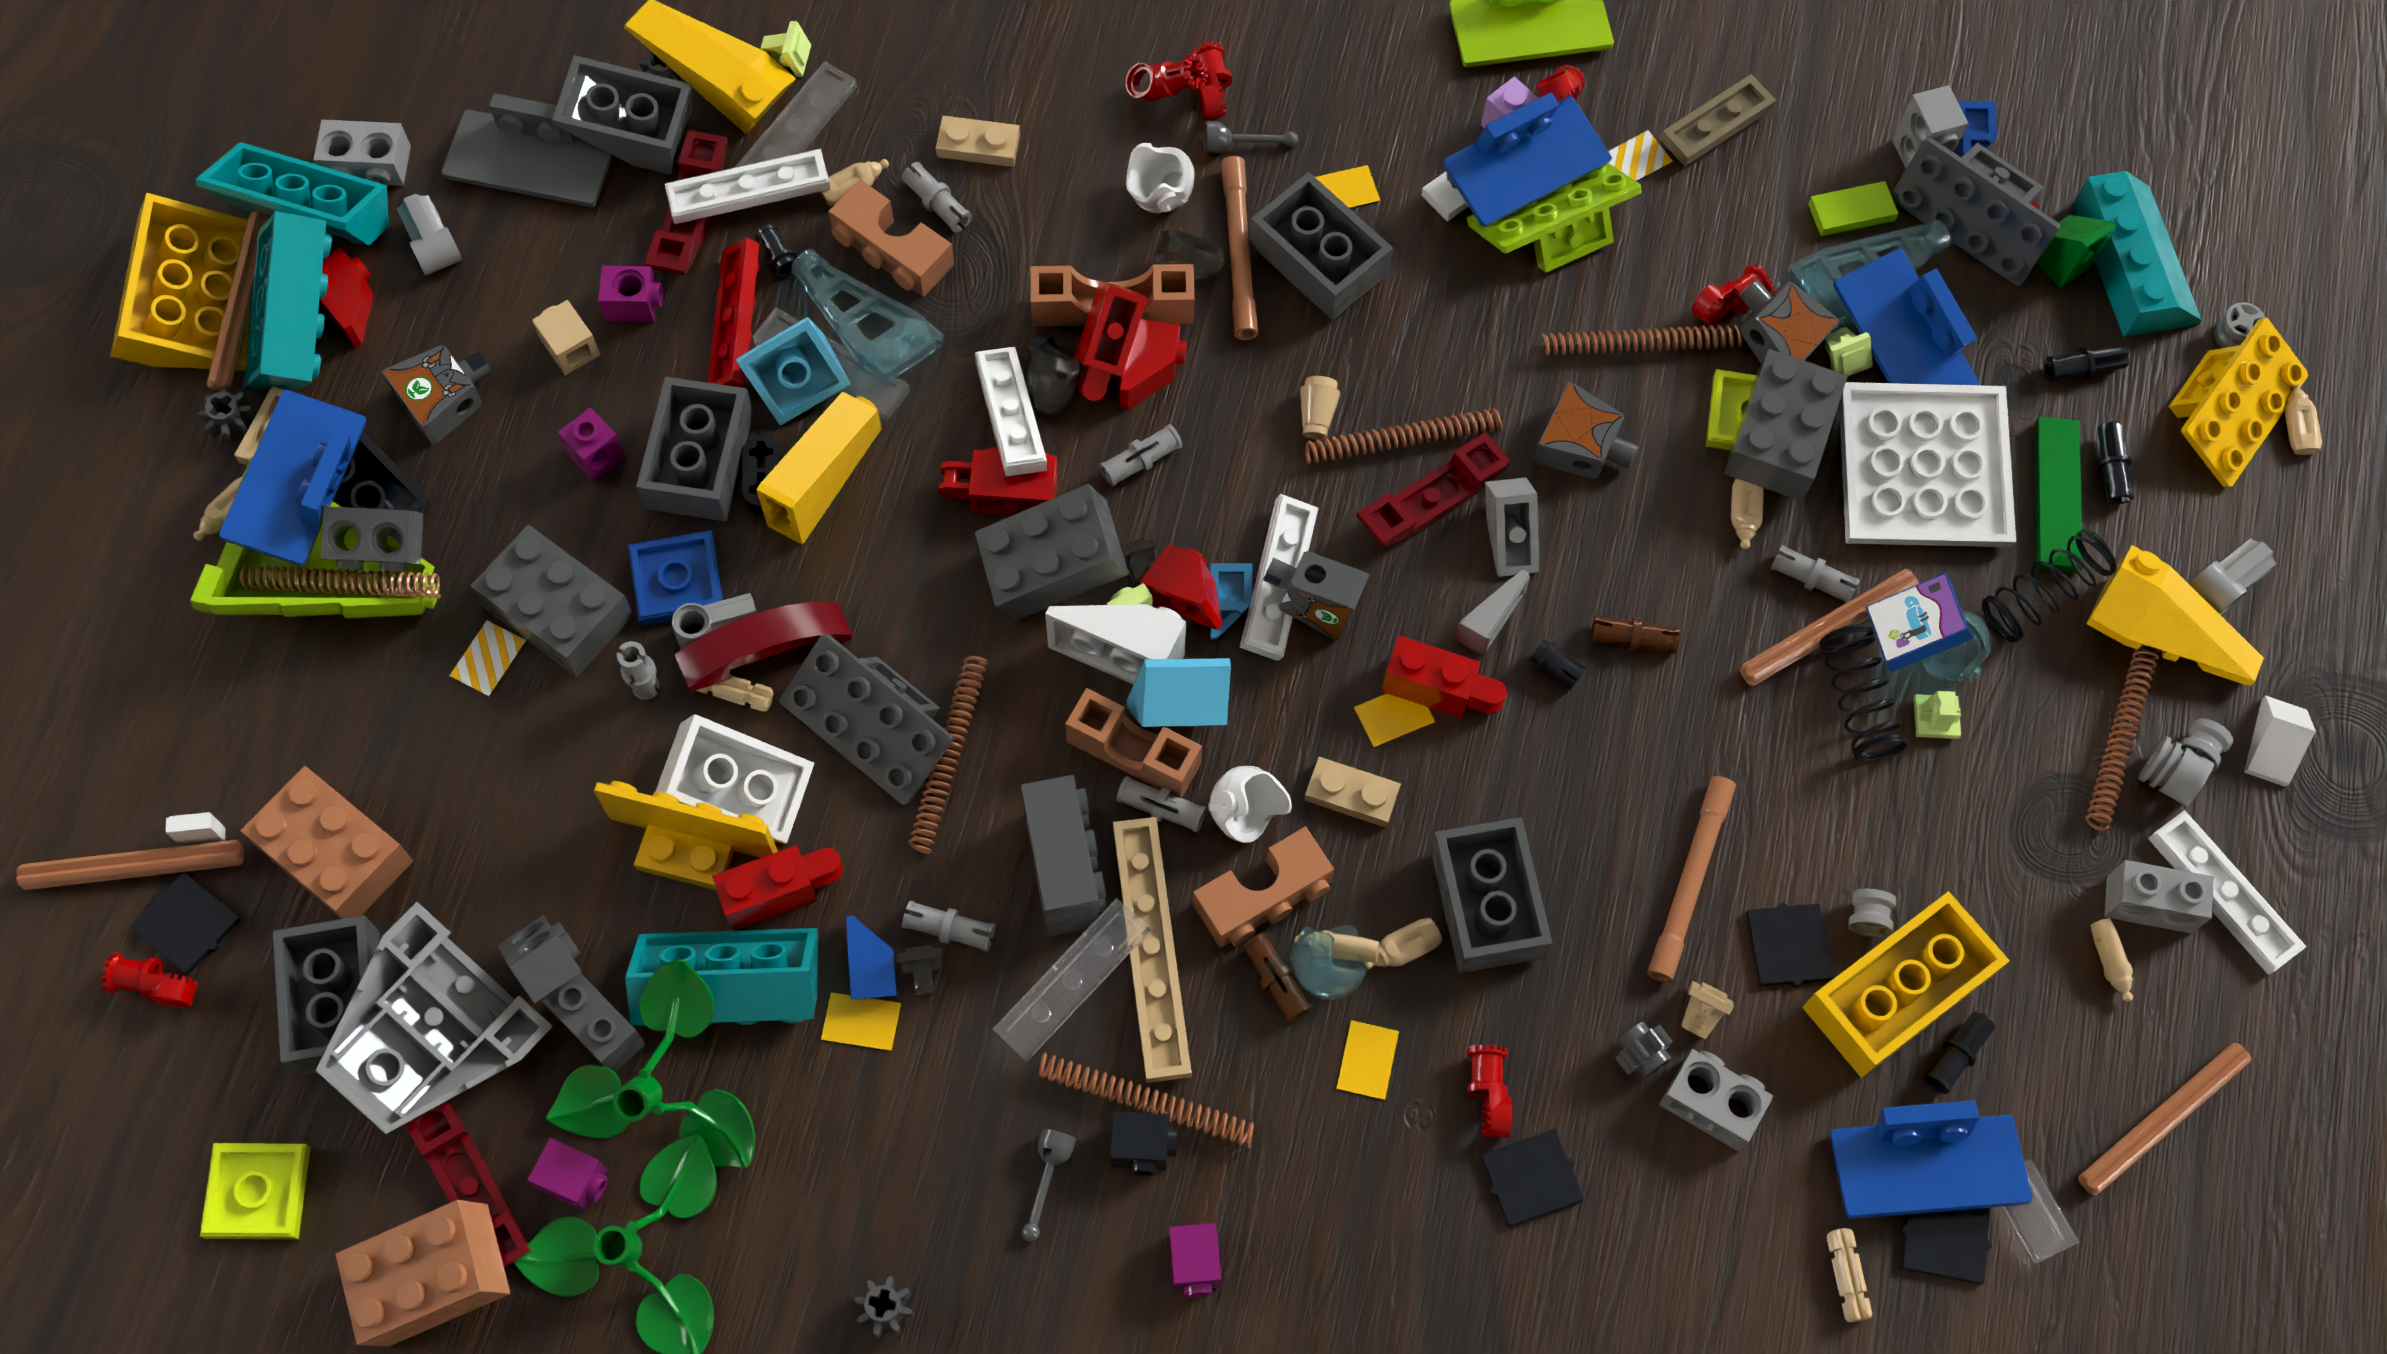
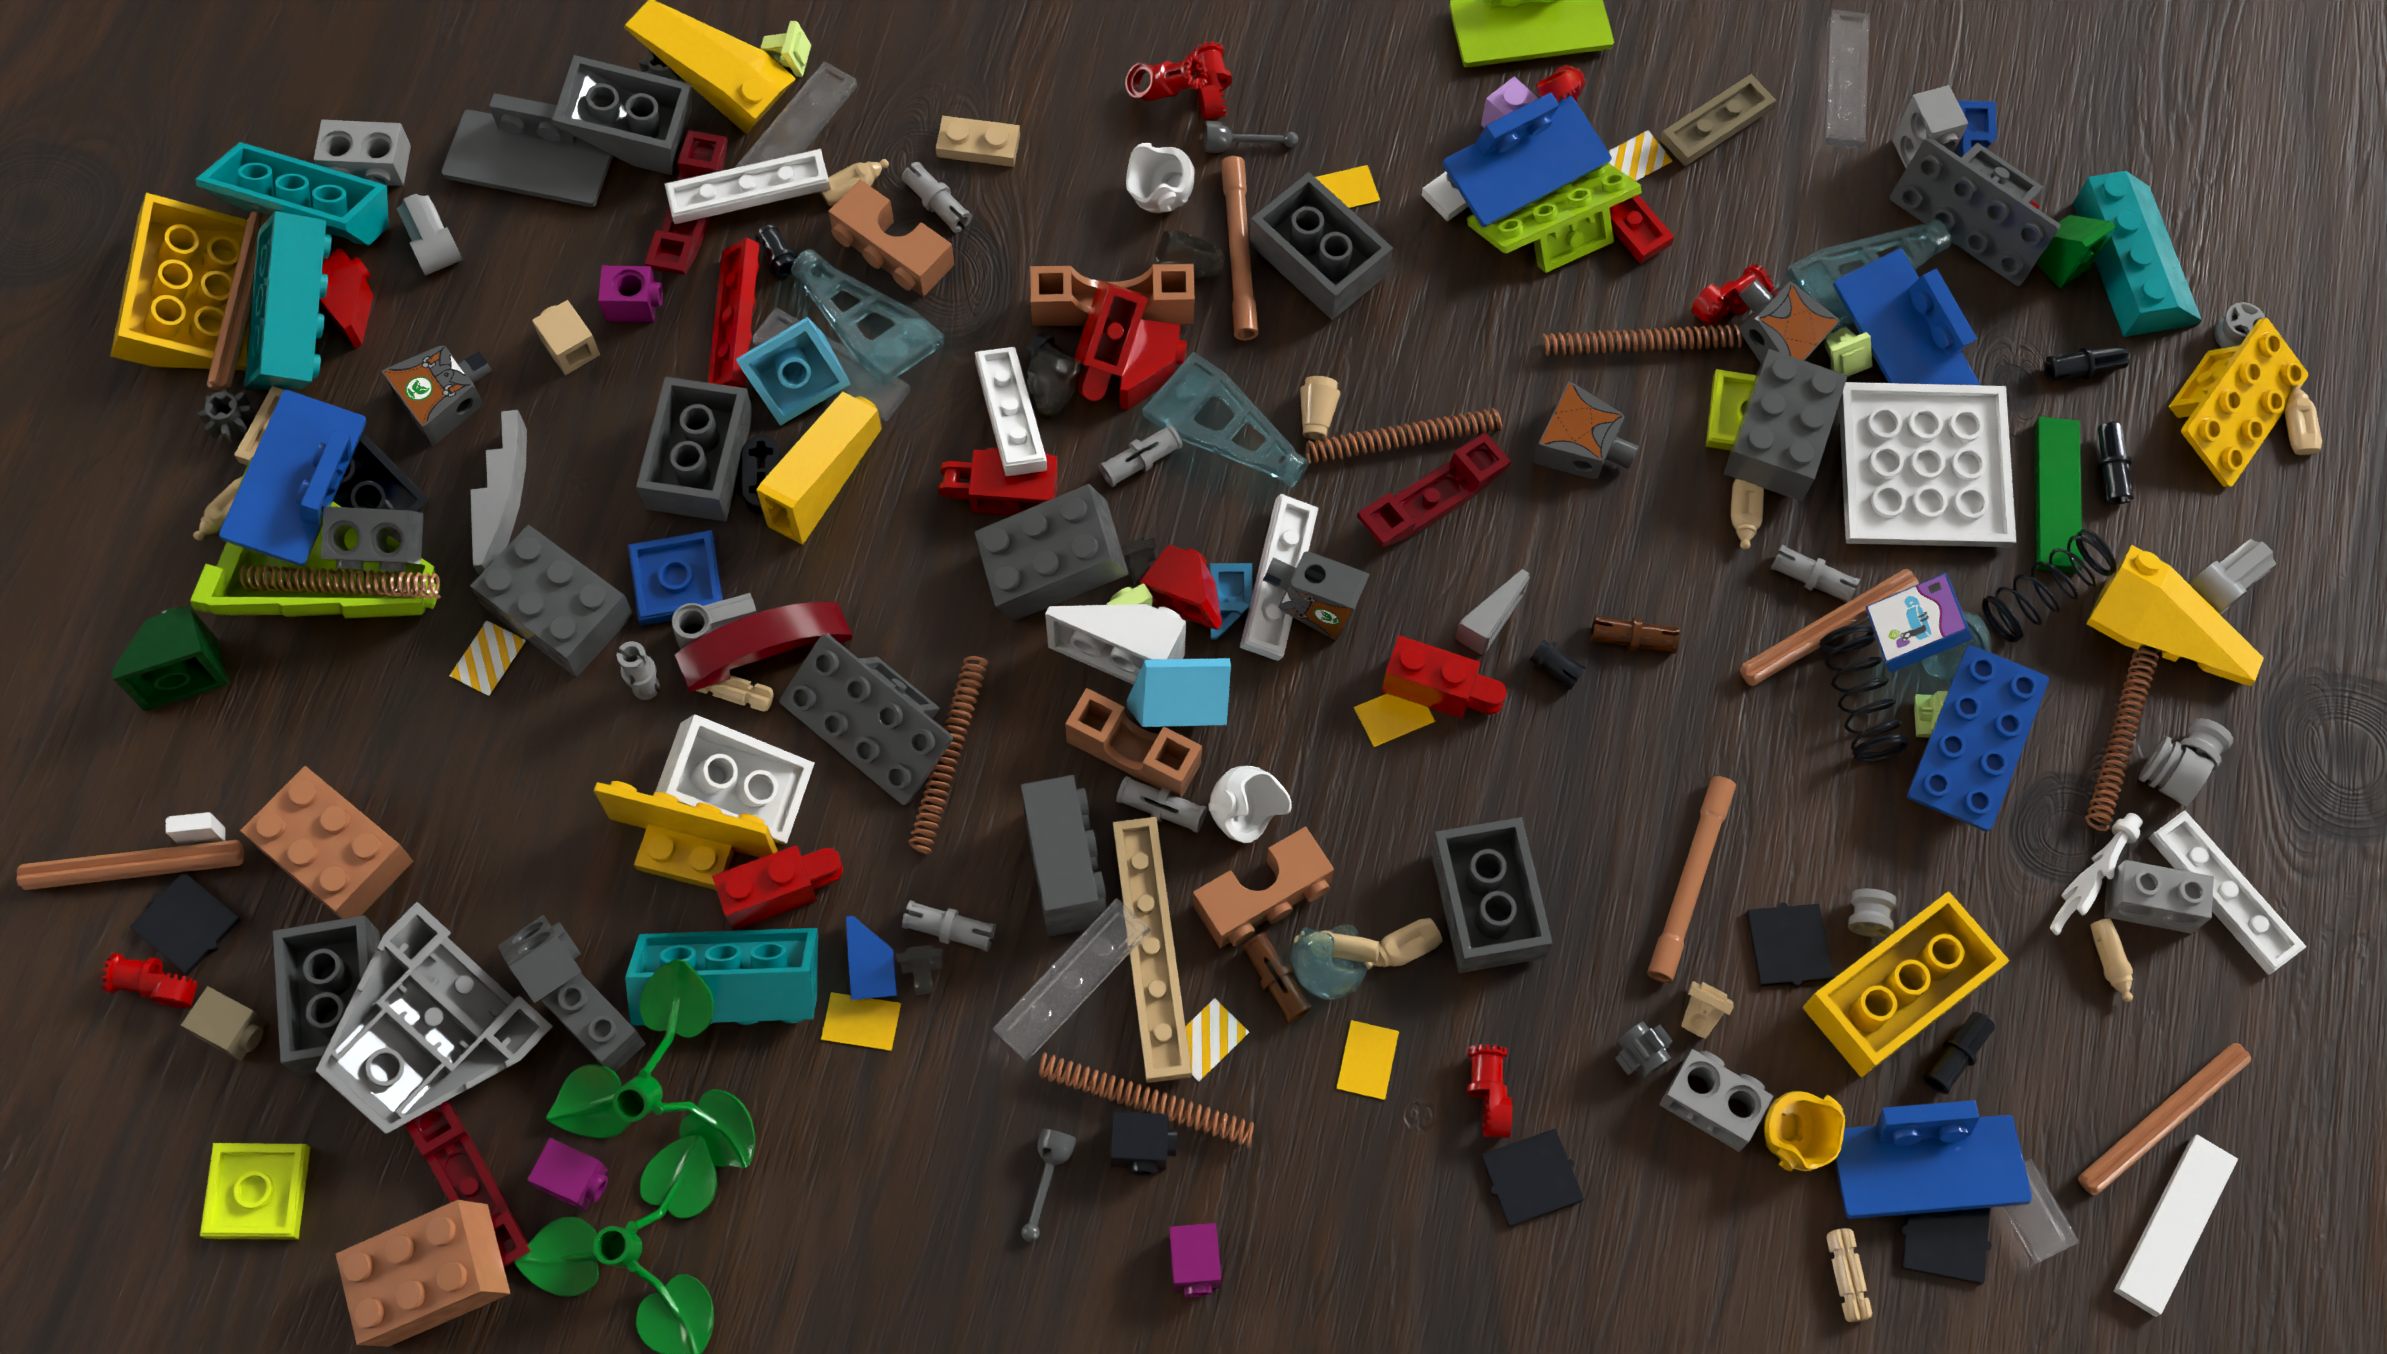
magenta brick [558,407,626,482] -> none
dark grey gear [854,1276,914,1338] -> none
tan plate [1304,757,1401,828] -> none
light grey slope [1485,478,1539,577] -> none
lime tile [1808,181,1898,236] -> none
white slope [2244,695,2316,787] -> none
none -> dark green slope [111,605,229,711]
none -> dark tan brick [181,986,267,1061]
none -> light grey slope [470,410,527,576]
none -> clear light blue plate [1143,352,1309,488]
none -> sticker [1185,998,1249,1082]
none -> red plate [1609,195,1674,264]
none -> yellow cap [1764,1091,1845,1171]
none -> clear tile [1823,9,1870,149]
none -> blue bracket [1907,645,2049,832]
none -> white piece [2050,813,2143,935]
none -> white tile [2114,1134,2238,1317]

